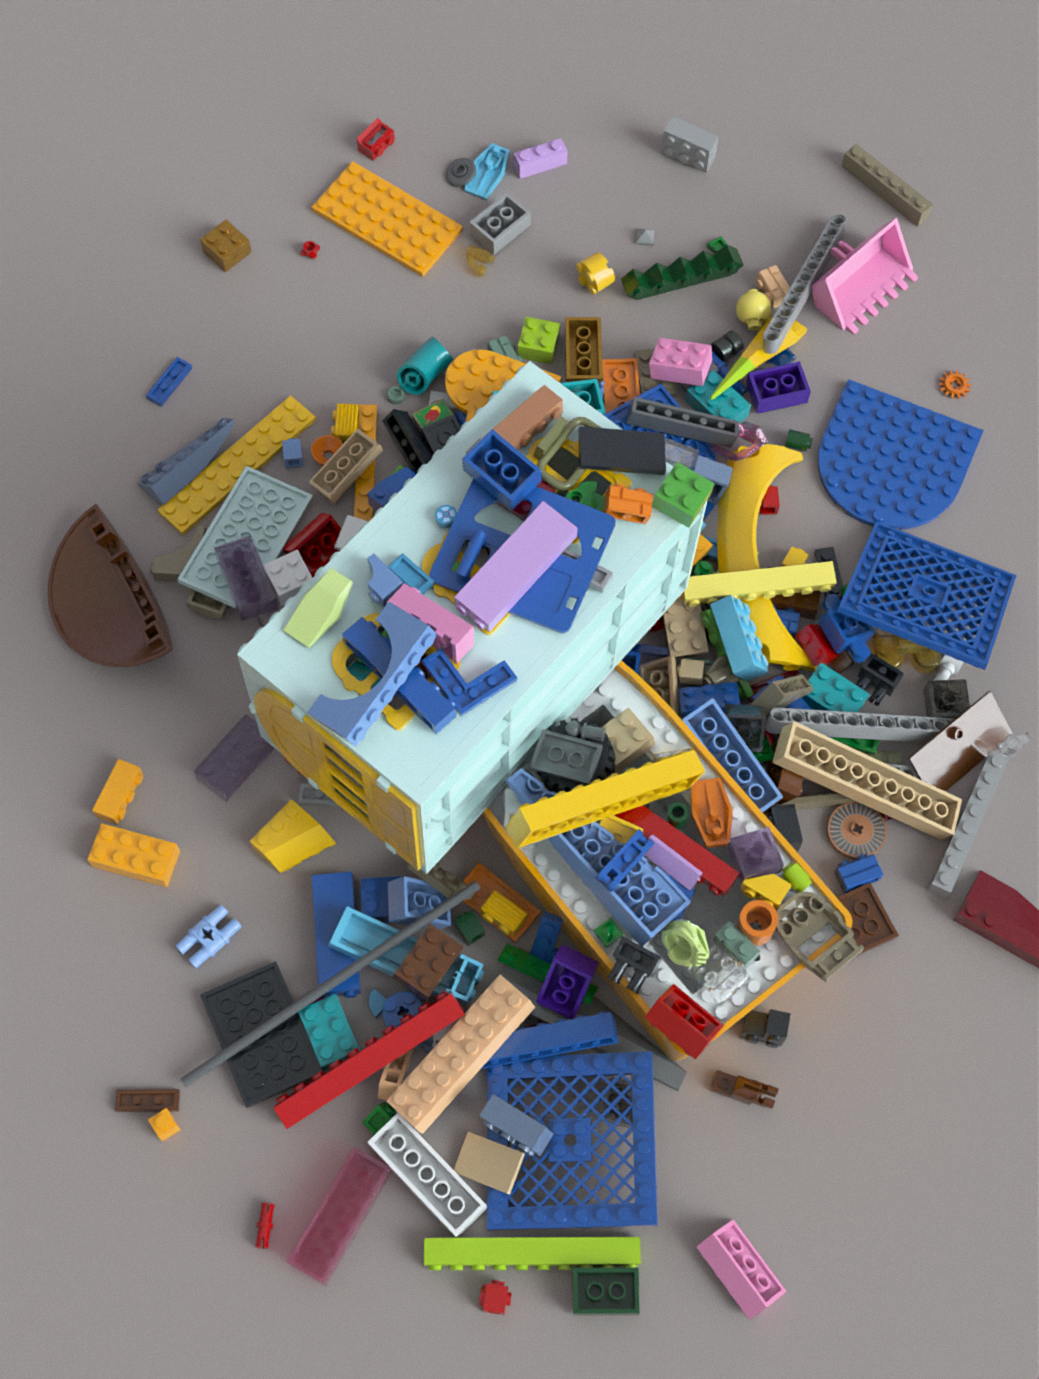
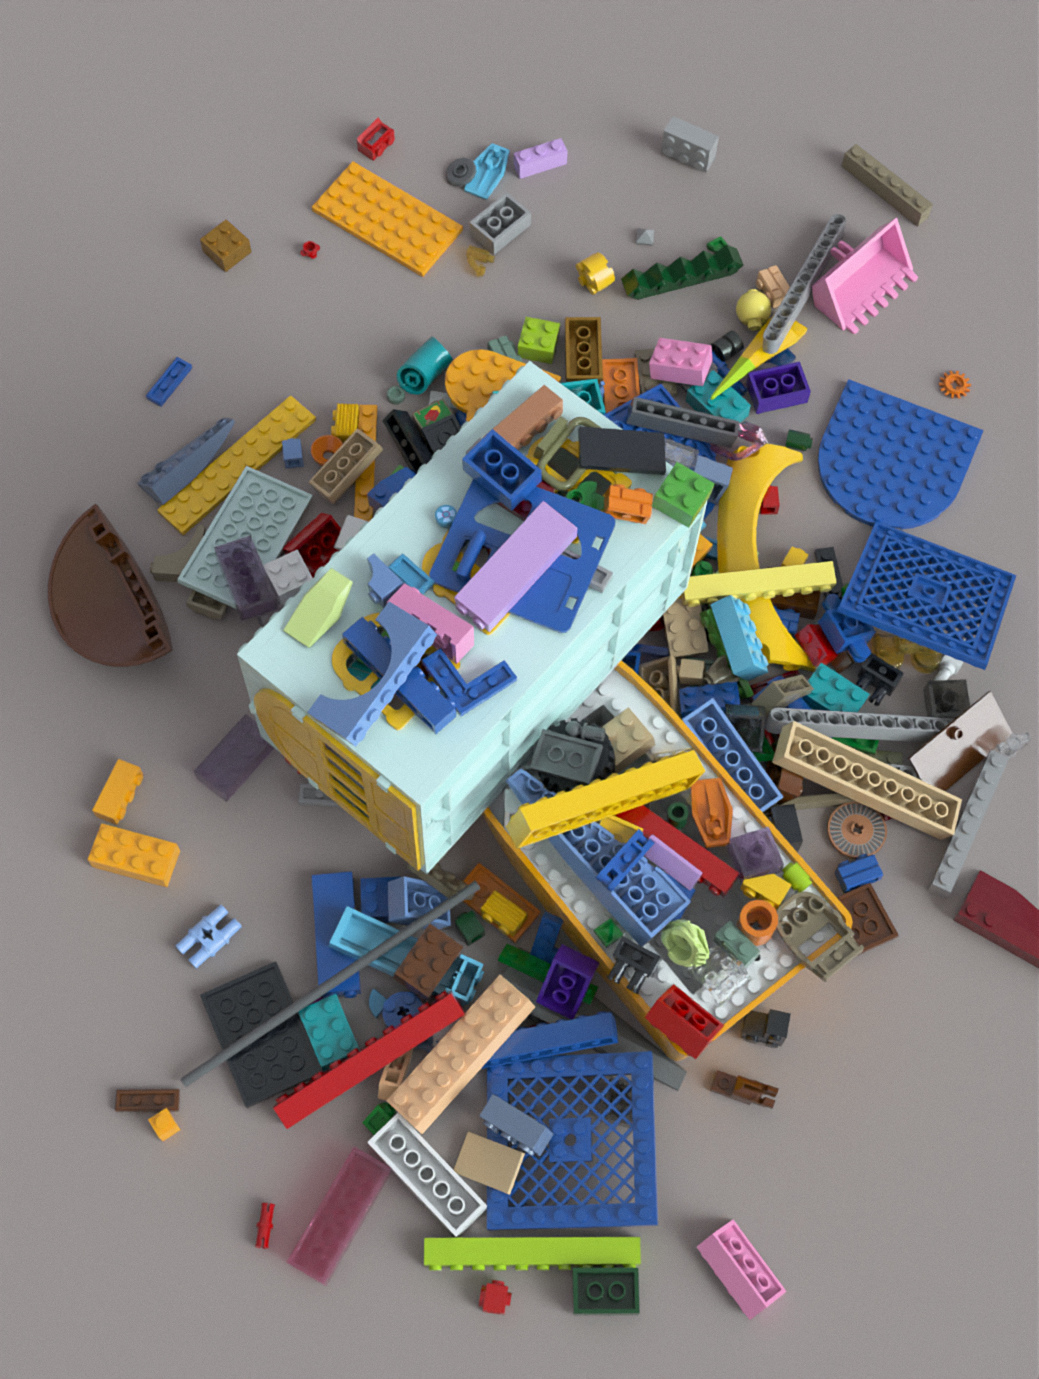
yellow wedge [250,799,336,874] -> none

